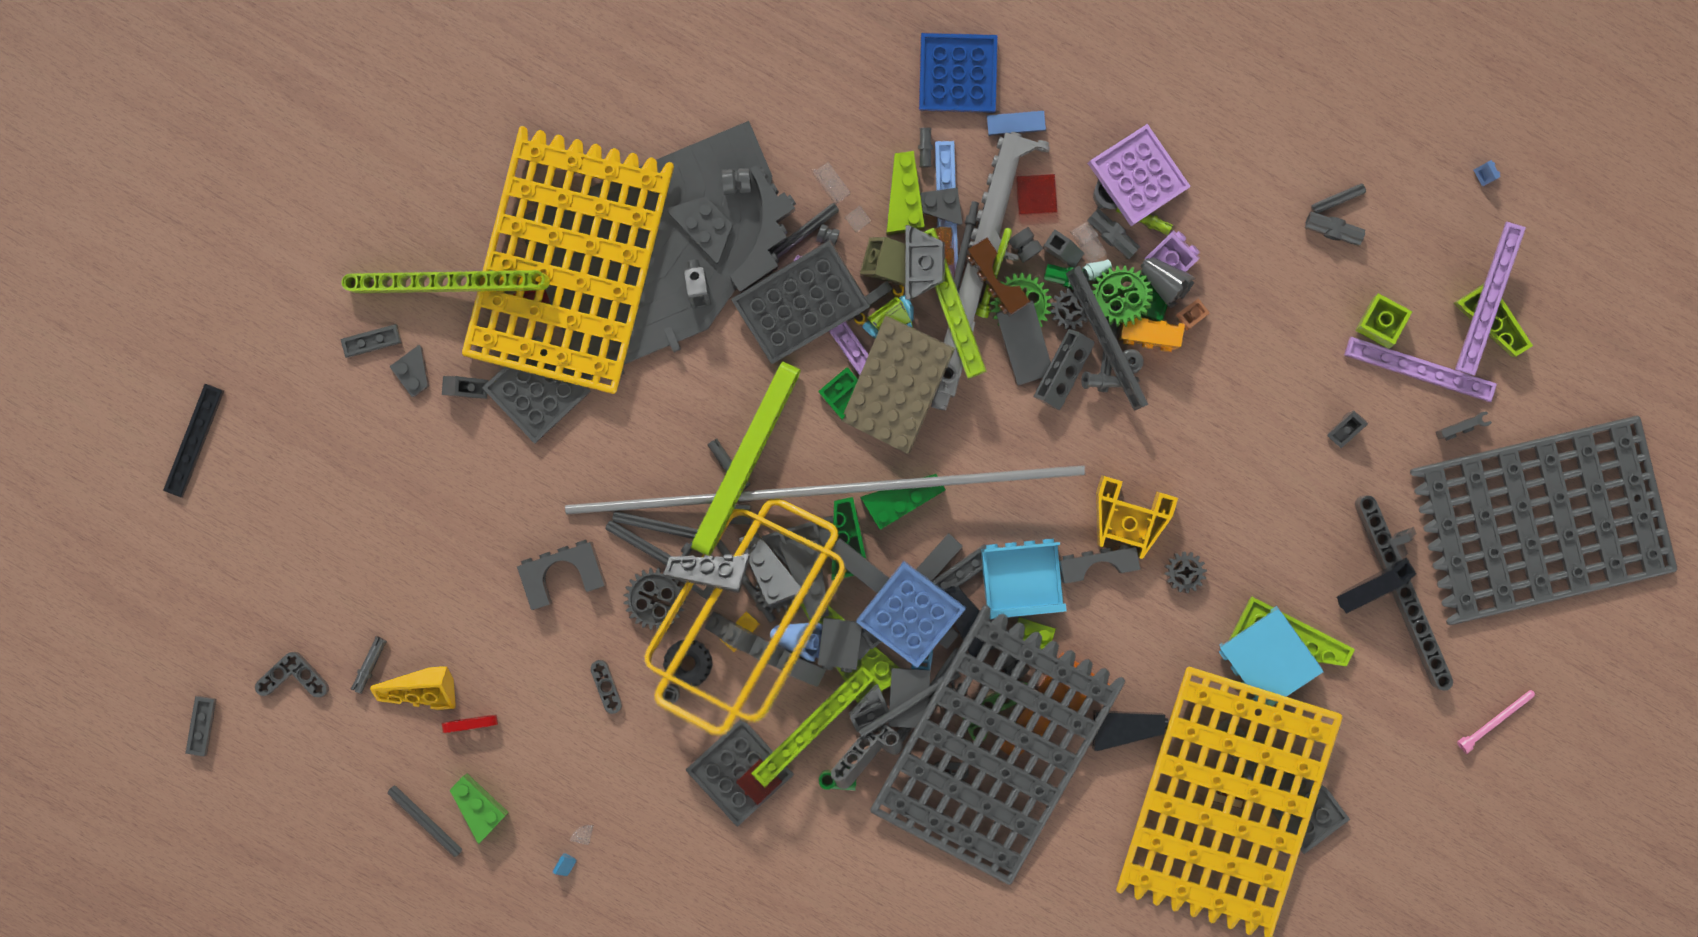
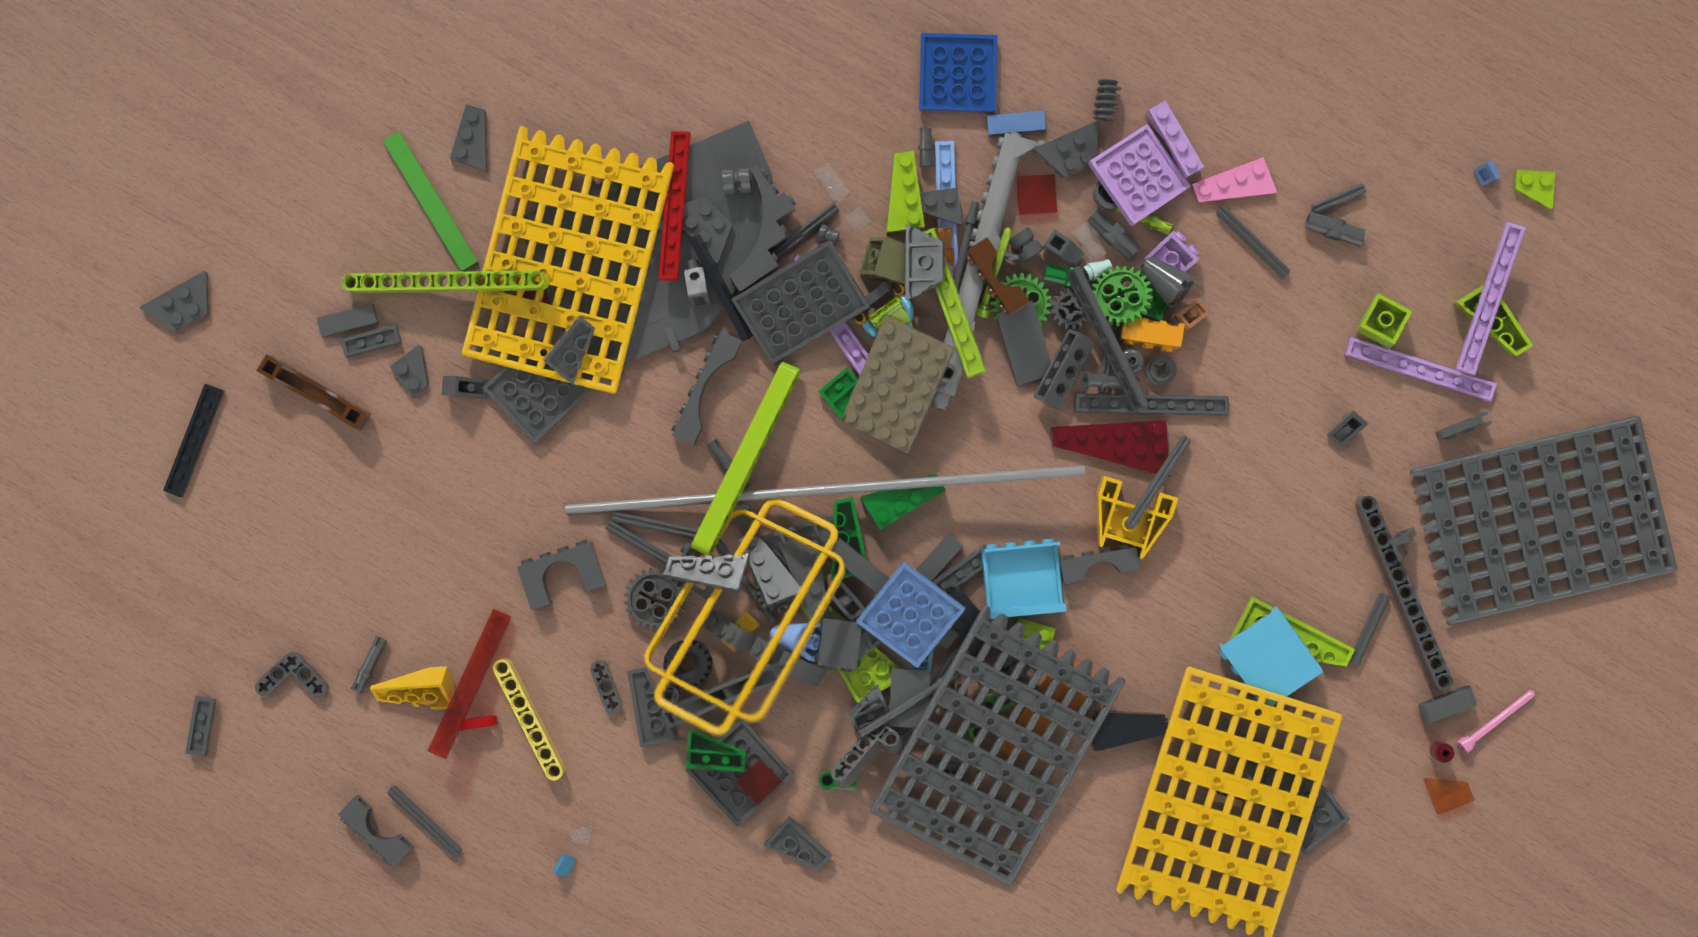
bright green wedge [450,773,509,844] -> none
lime tile [751,665,876,787] -> none
dark grey gear [1164,551,1207,593] -> none
black slope [1336,557,1417,614] -> none
none -> dark grey wing [140,271,209,332]
none -> reddish brown arch [256,354,371,430]
none -> dark grey tile [317,304,378,337]
none -> dark grey arch [338,795,415,867]
none -> bright green tile [383,131,479,272]
none -> clear red plate [428,609,512,759]
none -> dark grey wing [450,105,488,171]
none -> light yellow beam [493,658,565,781]
none -> dark grey wing [542,315,595,385]
none -> dark grey wing [627,667,678,747]
none -> red tile [658,131,691,282]
none -> dark grey arch [661,663,782,728]
none -> dark grey arch [671,331,743,445]
none -> green wedge [686,728,747,772]
none -> black tile [689,233,753,342]
none -> dark grey wing [764,816,832,871]
none -> dark grey brick [826,581,865,621]
none -> dark grey wing [1032,121,1098,178]
none -> dark red wing [1051,420,1170,477]
none -> dark grey tile [1075,393,1229,416]
none -> dark grey piece [1093,79,1122,121]
none -> dark grey axle [1124,436,1191,530]
none -> lavender arch [1145,100,1204,179]
none -> dark grey gear [1146,355,1177,385]
none -> bright pink wing [1191,157,1277,203]
none -> dark grey axle [1216,206,1290,278]
none -> dark grey axle [1350,593,1390,665]
none -> dark grey beam [1418,685,1477,724]
none -> clear orange wing [1423,778,1474,814]
none -> dark red brick [1430,741,1454,763]
none -> lime wing [1513,170,1555,210]

